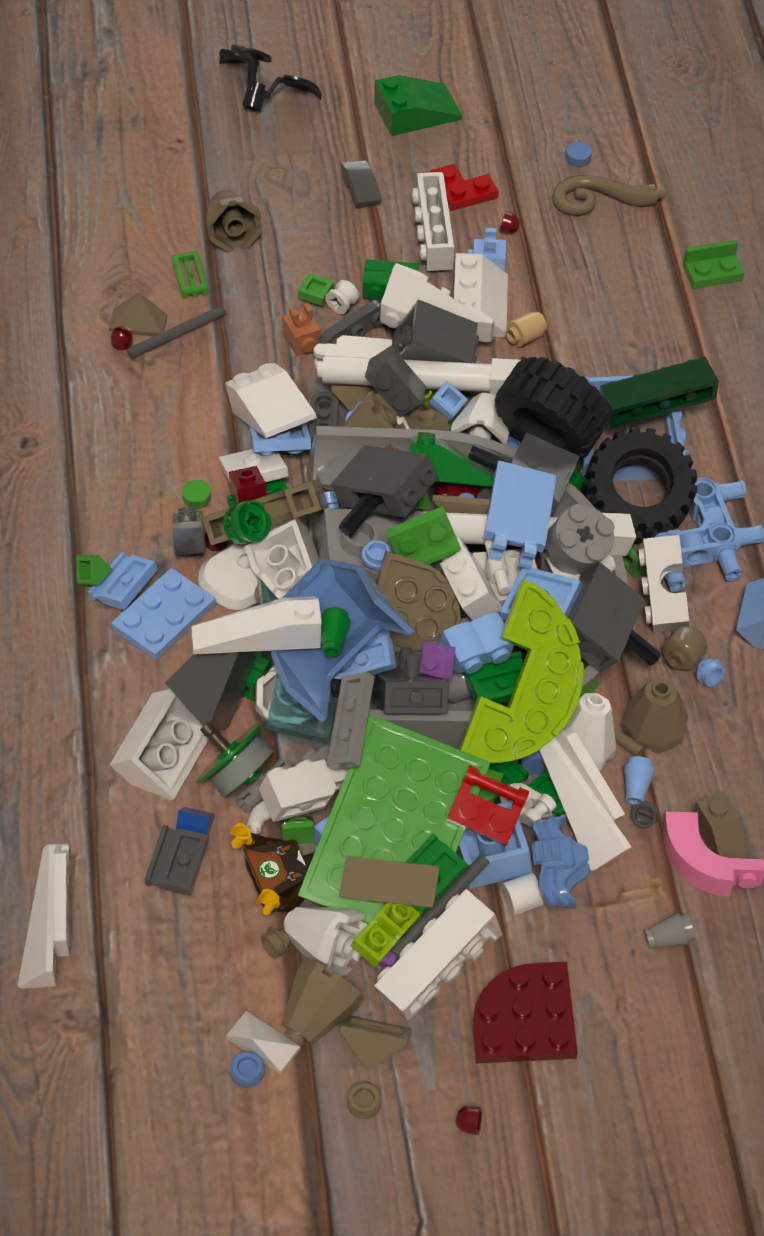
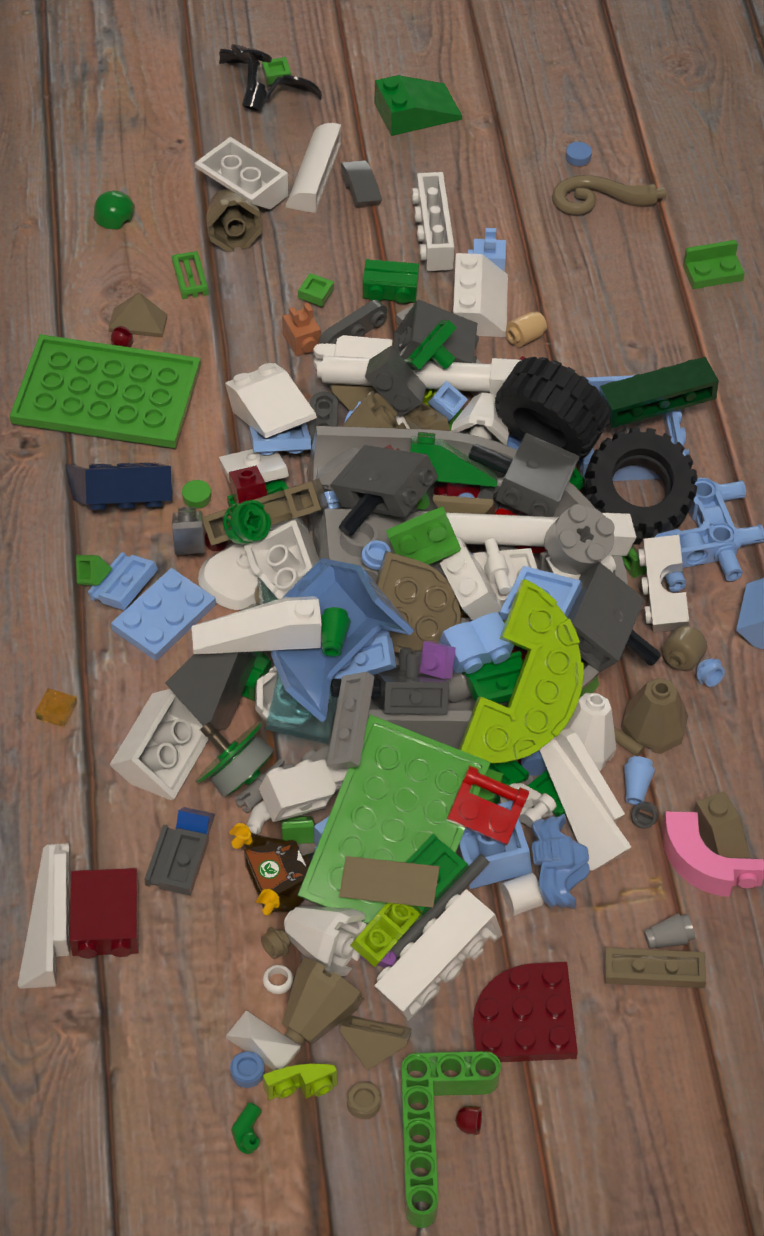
dark grey bar [127,305,226,359] -> none
white wheel [325,280,360,314] -> none
white wedge [380,263,494,342] -> none
red plate [431,164,499,211] -> none
light blue tile [483,460,557,569] -> none
dark red hinge [499,211,520,234] -> none
none -> bright green plate [10,334,201,448]
none -> clear yellow plate [35,688,77,728]
none -> dark blue wedge [66,462,172,510]
none -> dark red brick [70,868,139,959]
none -> green hair [93,190,135,229]
none -> white slope [194,137,288,209]
none -> green arm [231,1103,262,1154]
none -> bright green plate [262,57,291,85]
none -> white piece [263,965,294,994]
none -> lime slope [263,1064,337,1101]
none -> white brick [286,123,341,213]
none -> bright green beam [401,1052,501,1228]
none -> green tile [405,320,457,370]
none -> dark tan plate [604,948,706,988]

